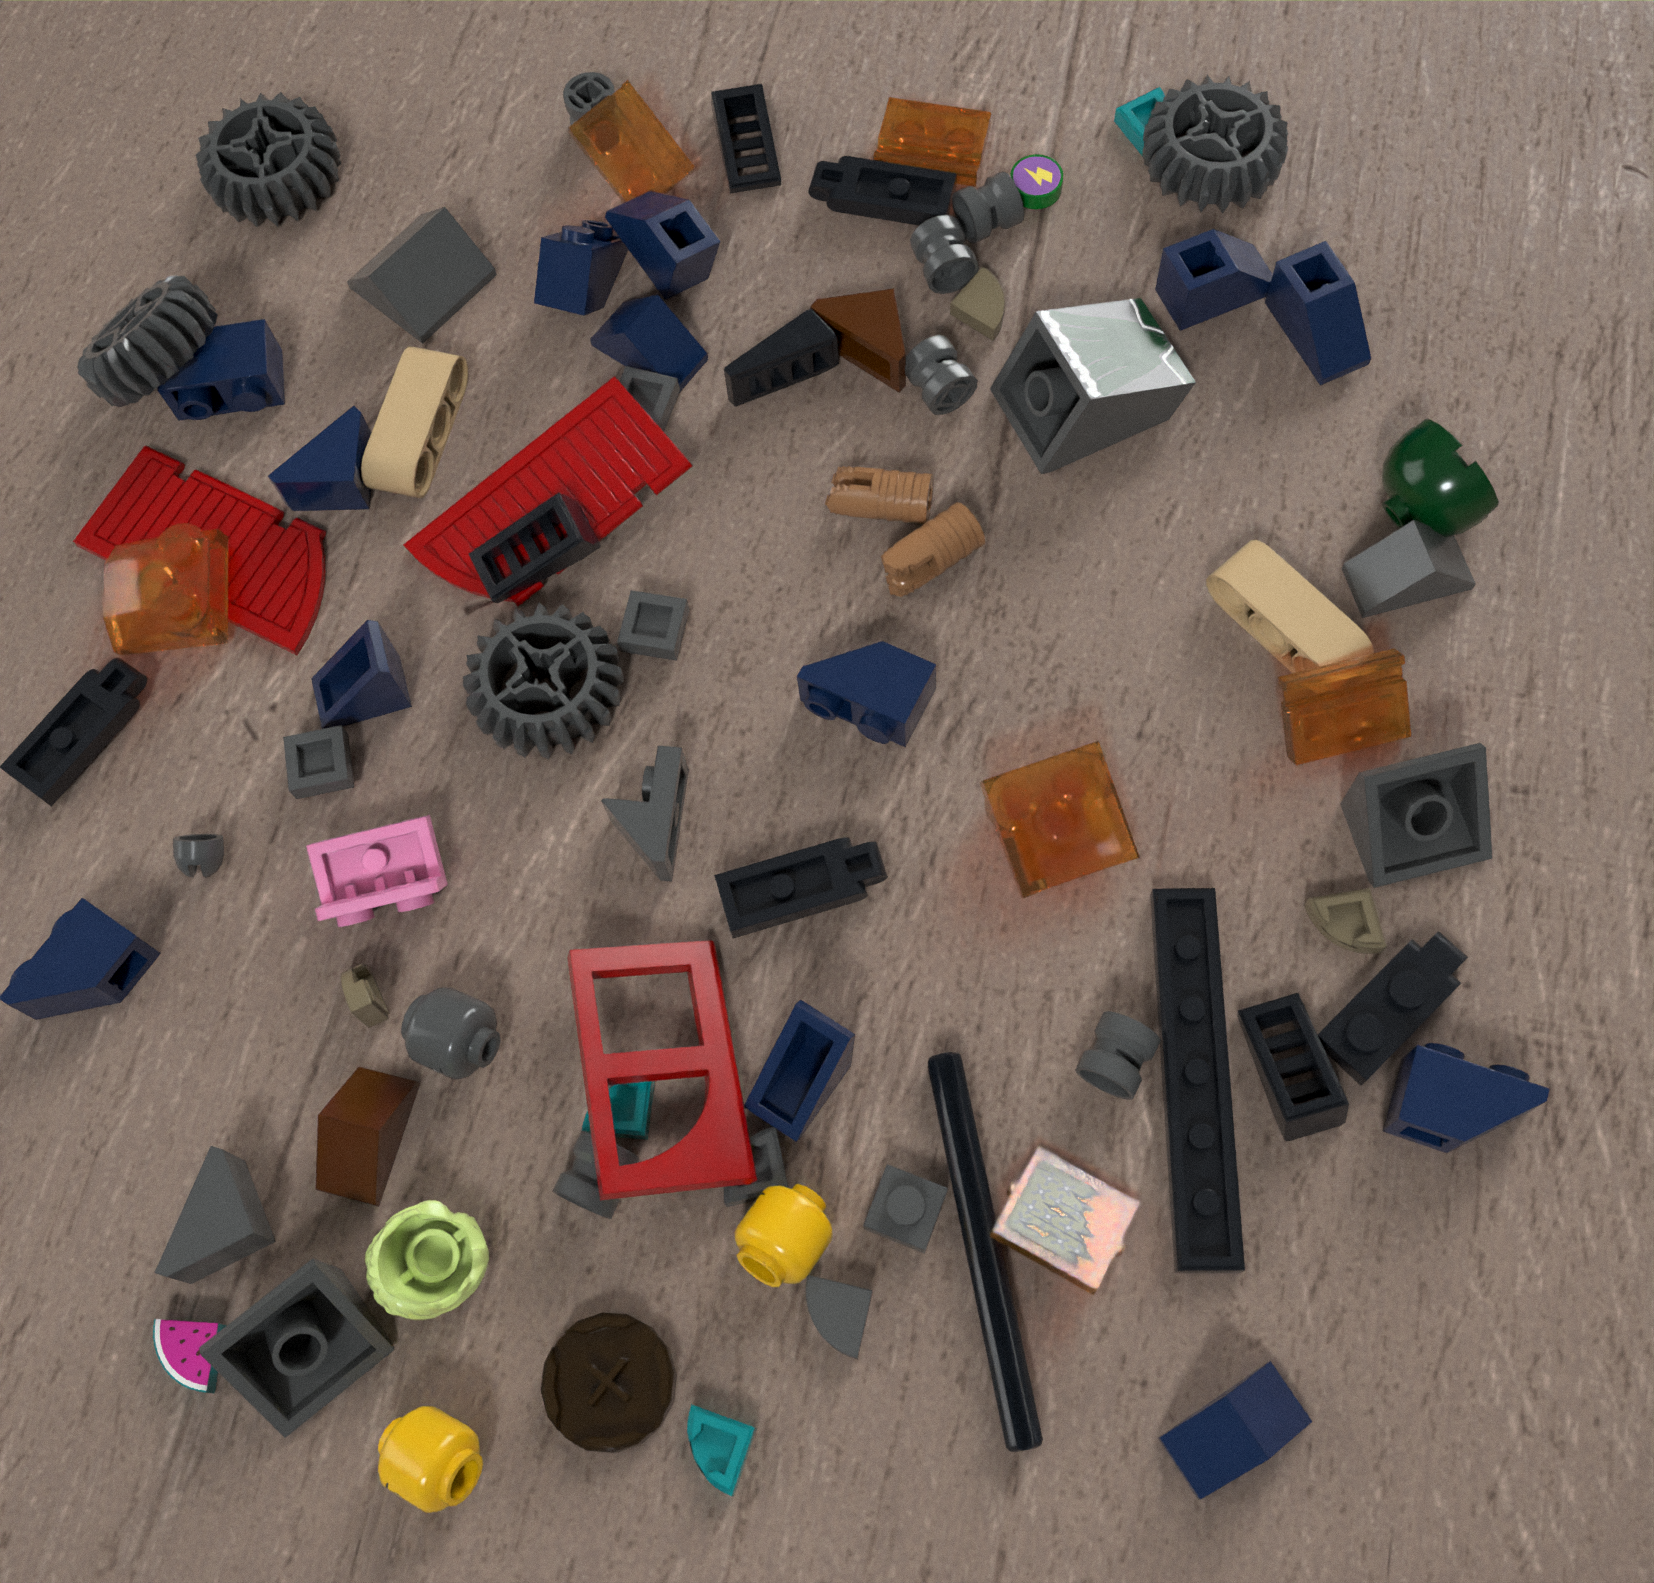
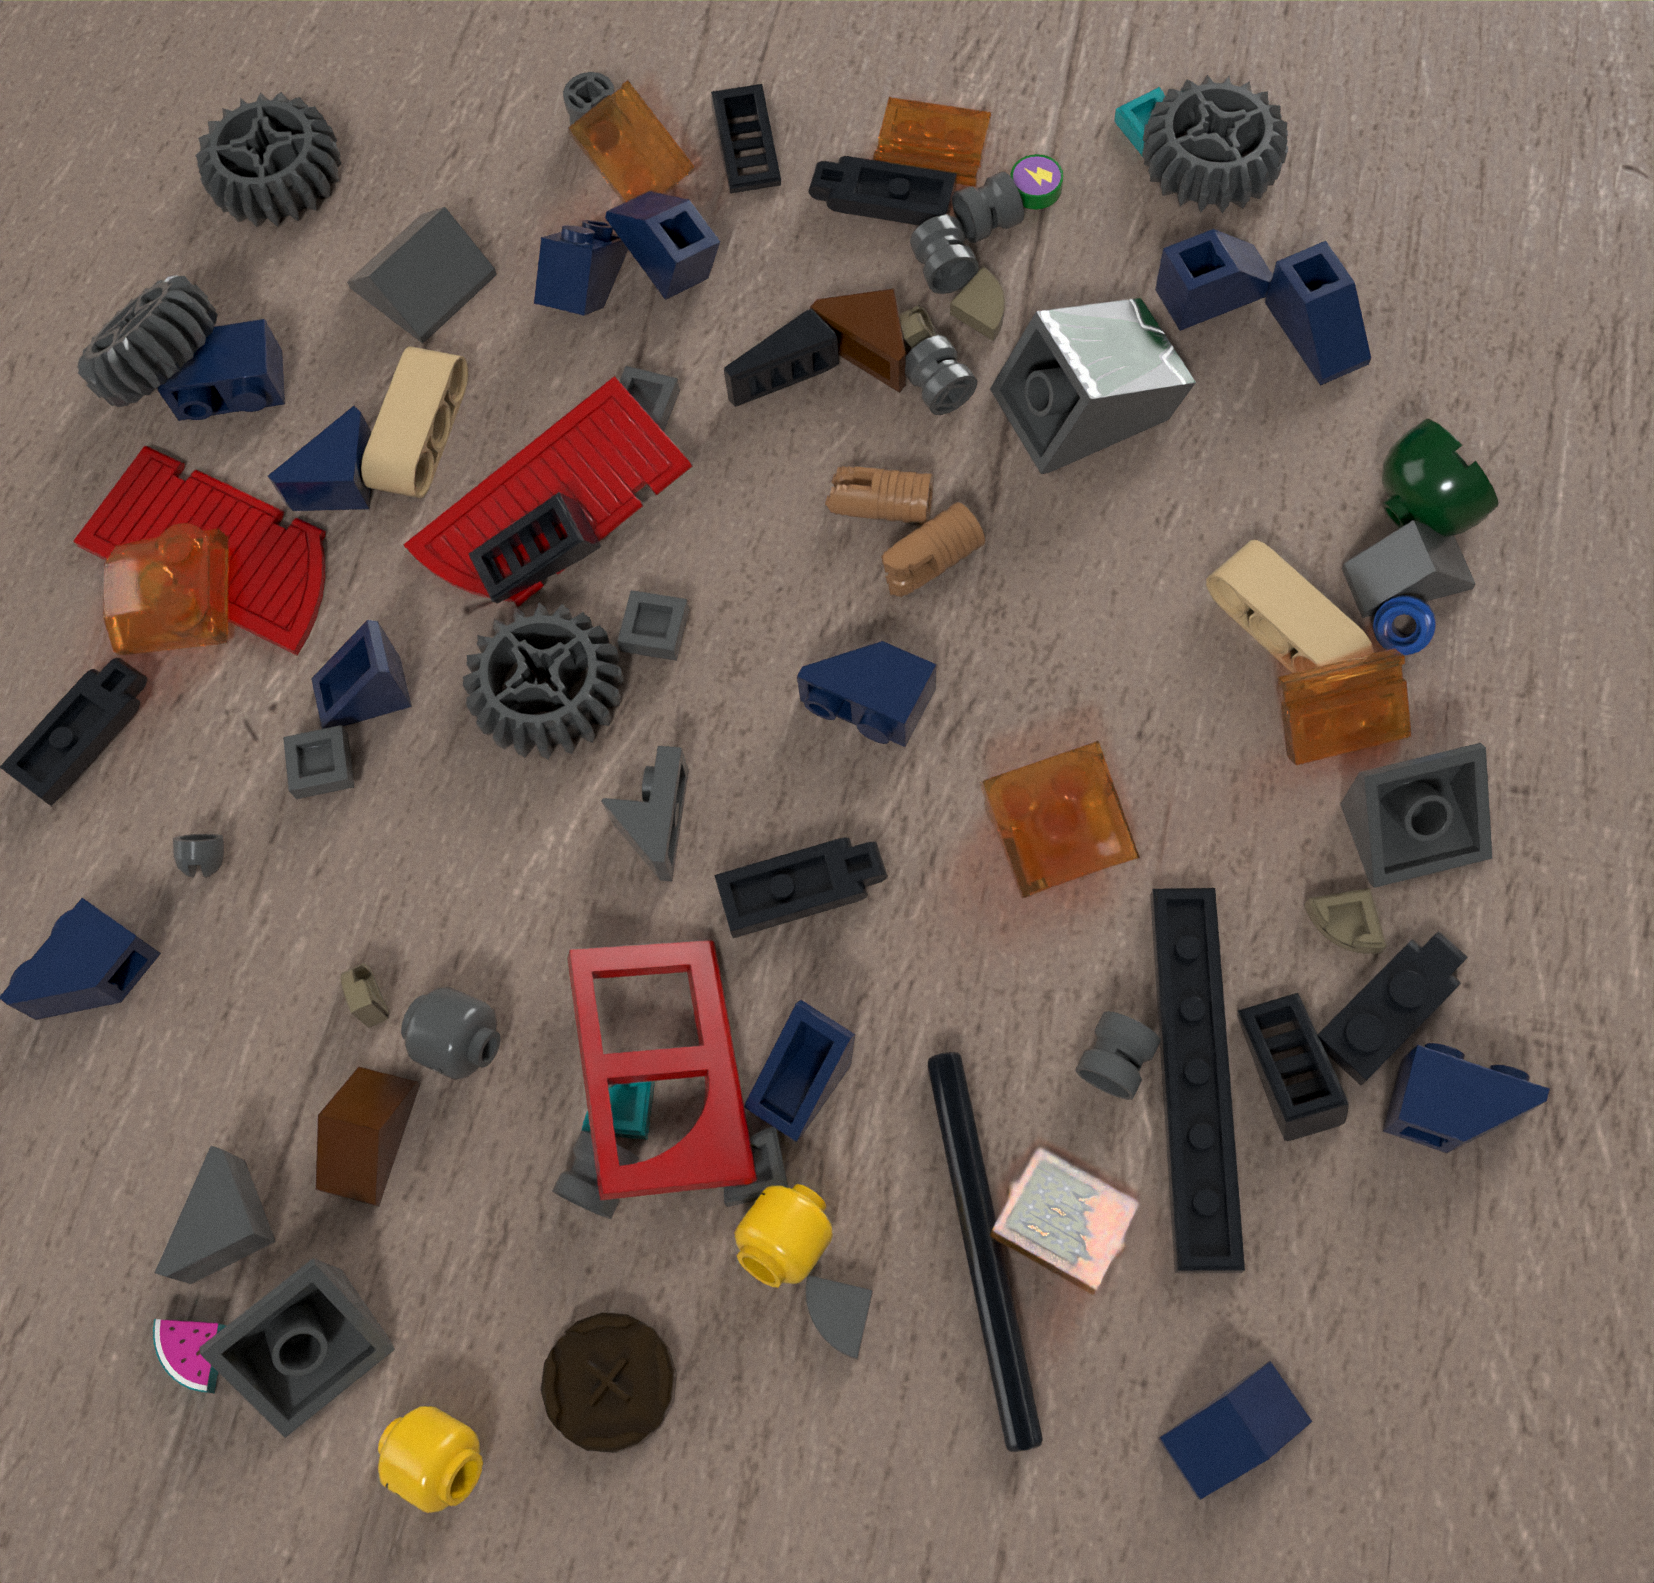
bright pink bracket [306,815,448,927] -> none
yellowish green hair [365,1200,489,1320] -> none
dark blue slope [590,295,708,393] -> none
teal tile [687,1404,757,1496] -> none
dark grey plate [863,1164,948,1254] -> none
none -> dark tan tile [899,305,937,348]
none -> blue plate [1373,595,1436,655]

